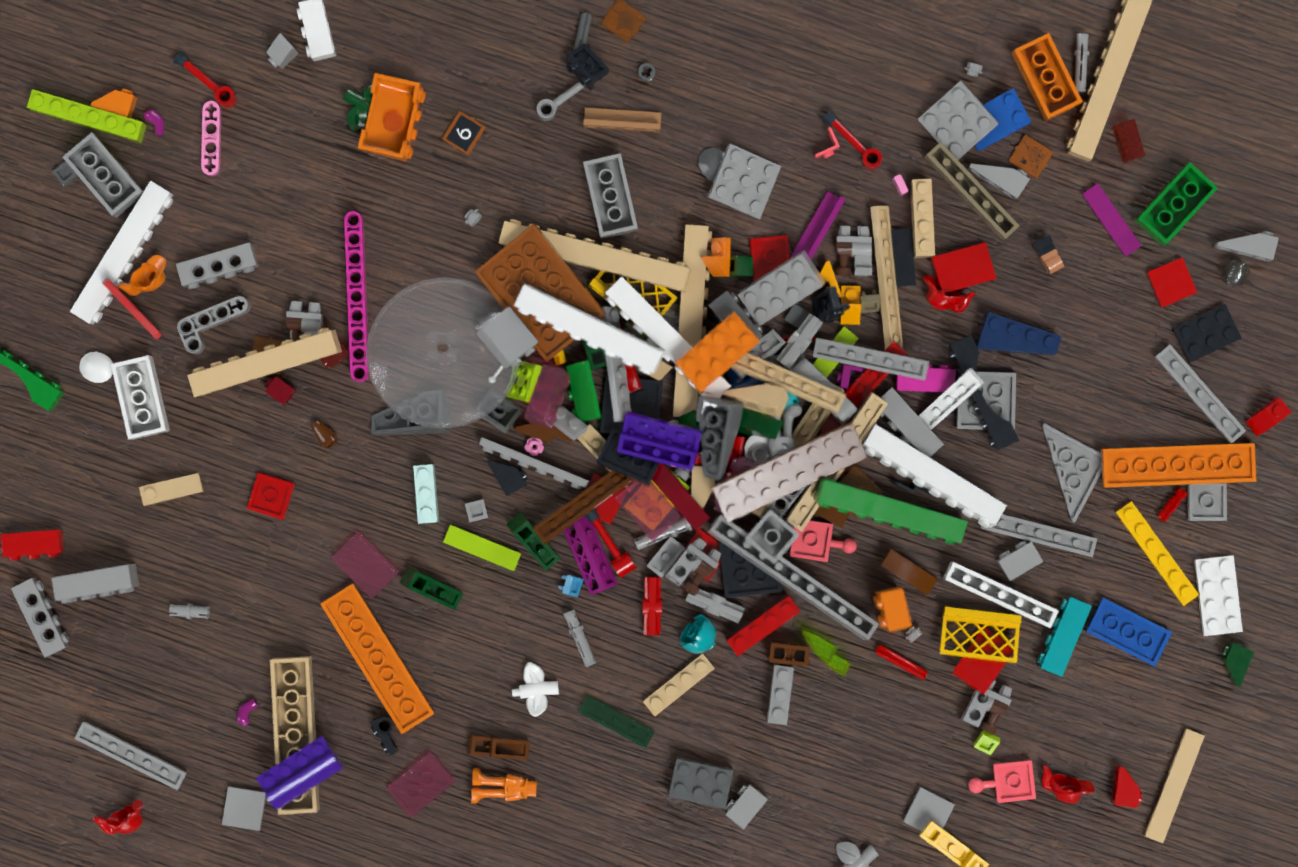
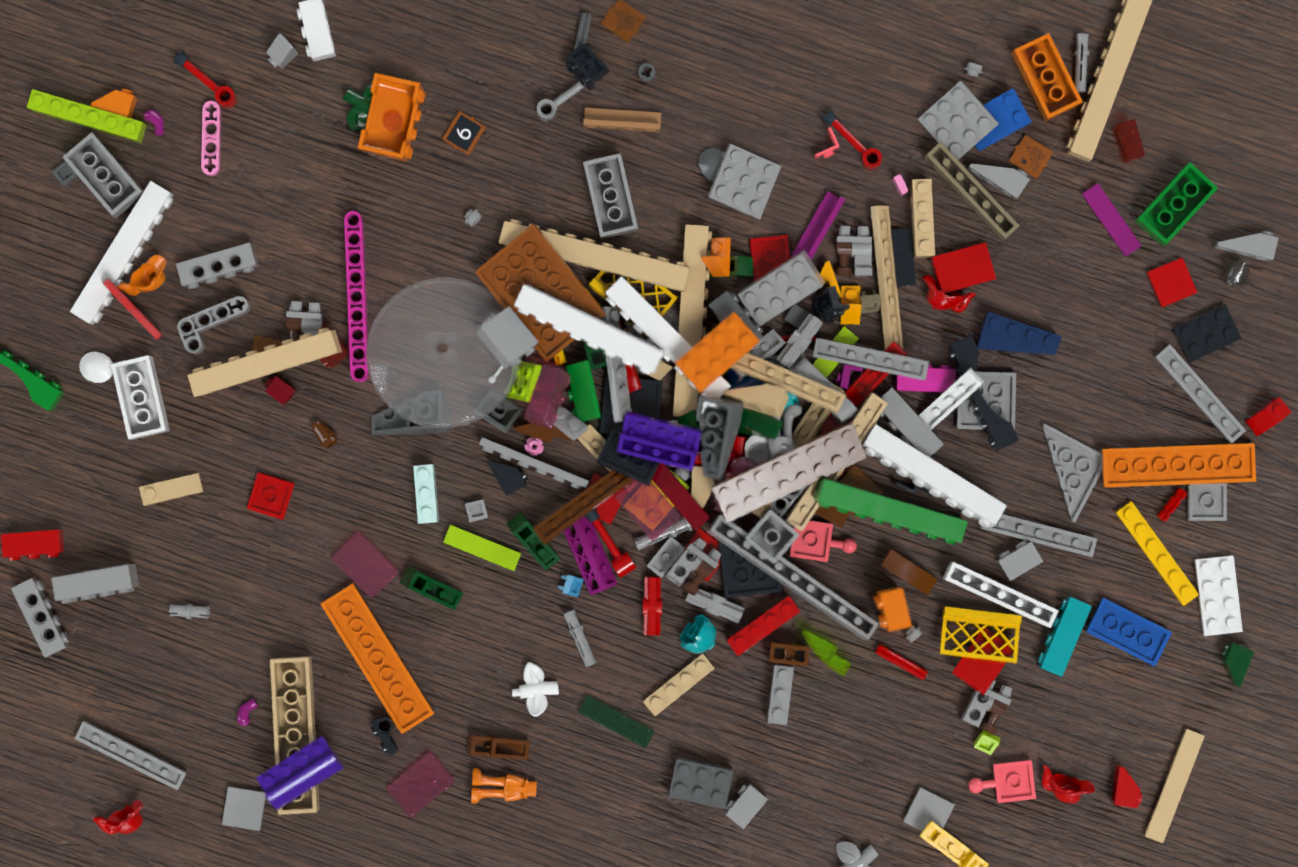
leg [1032,235,1064,274] -> none

